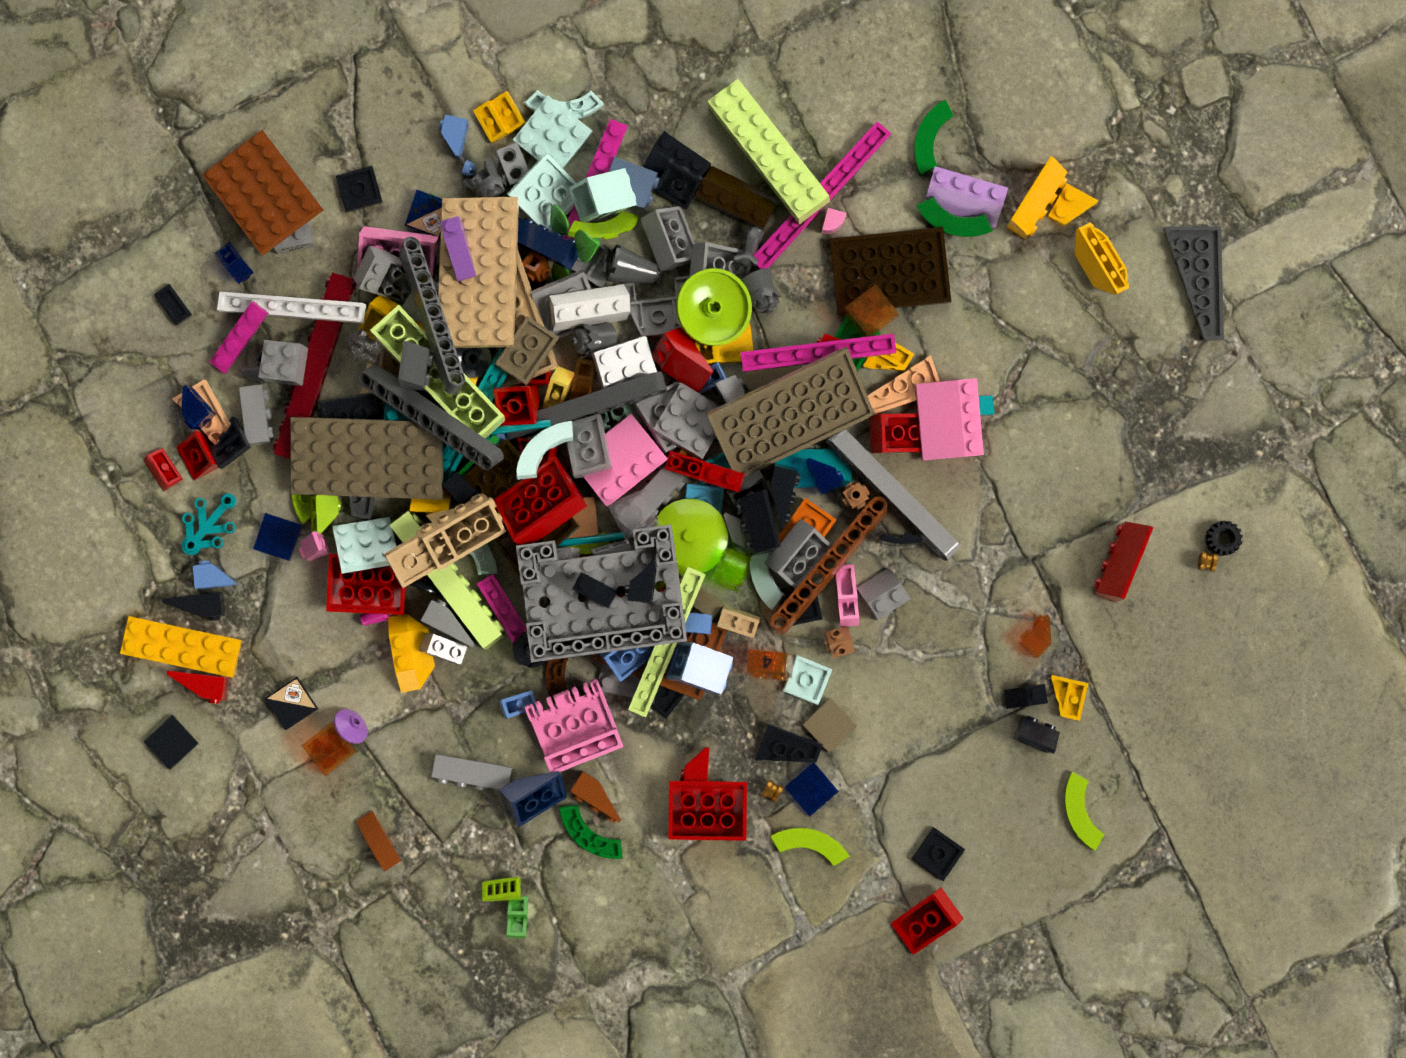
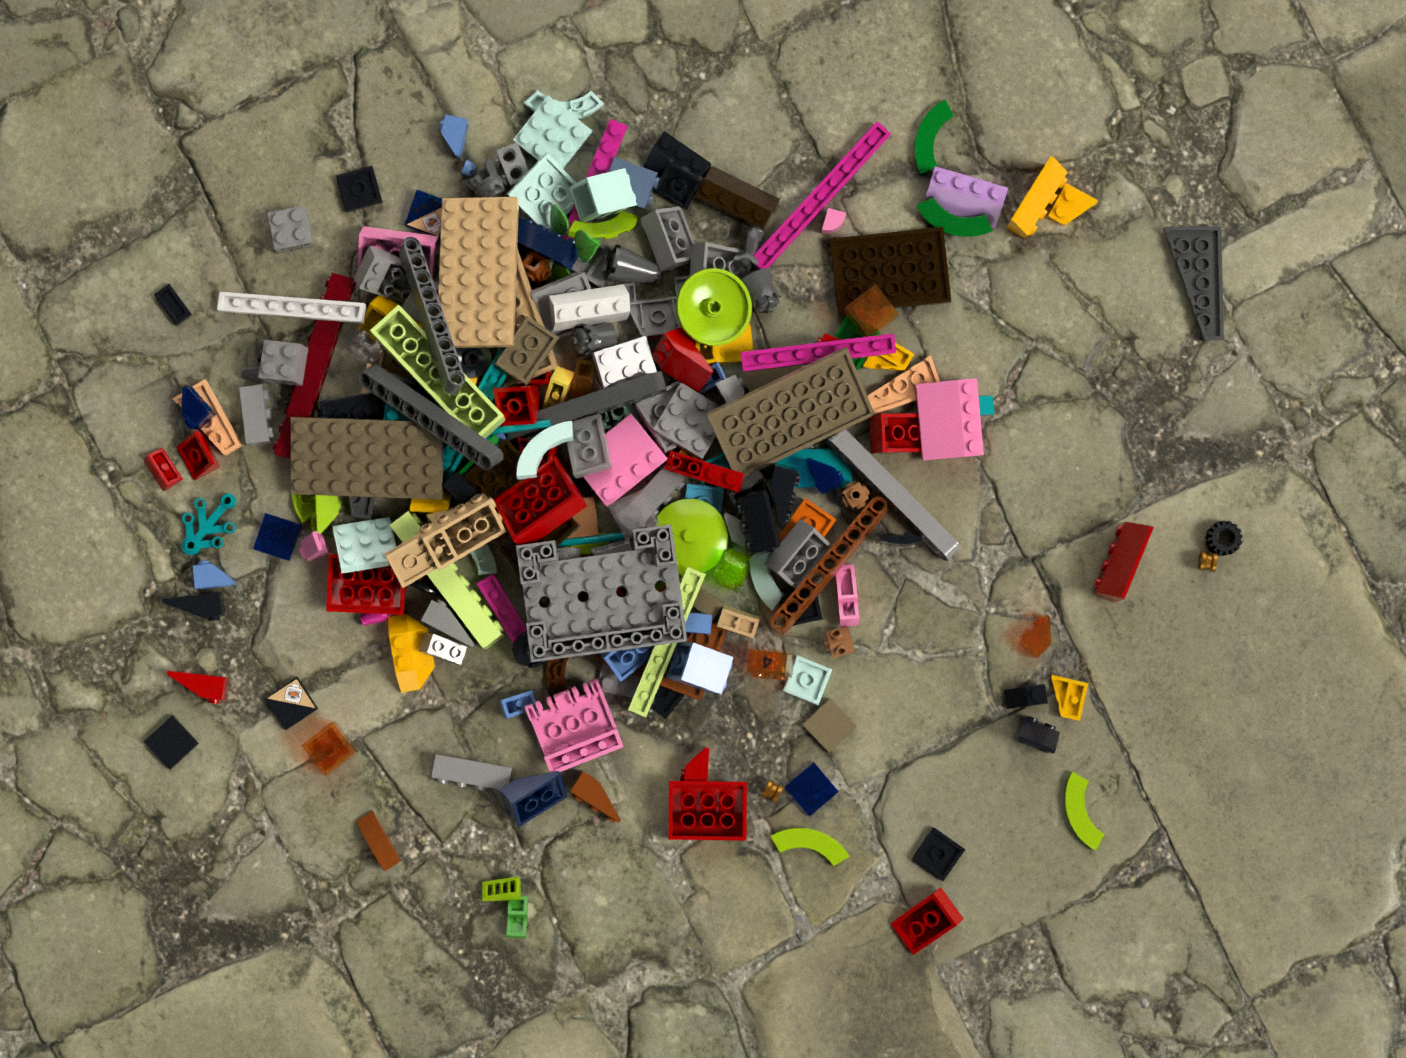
yellow plate [120,616,242,678] -> none
dark orange plate [201,130,323,256] -> none
dark pink plate [210,301,268,374] -> none
black wing [211,417,251,469] -> none
clear blue slope [215,242,254,284] -> none
medium lavender dish [334,709,368,744] -> none
dark grey slope [398,341,433,391] -> none
medium lavender slope [440,216,477,282] -> none
yellow slope [473,91,526,143] -> none
green tile [559,805,623,859] -> none
black slope [572,572,618,609] -> none
black slope [625,564,657,604] -> none
yellowish green brick [708,79,830,224] -> none
black wing [756,724,823,763] -> none
light grey slope [857,568,911,620] -> none
yellow wedge [1074,222,1129,295] -> none

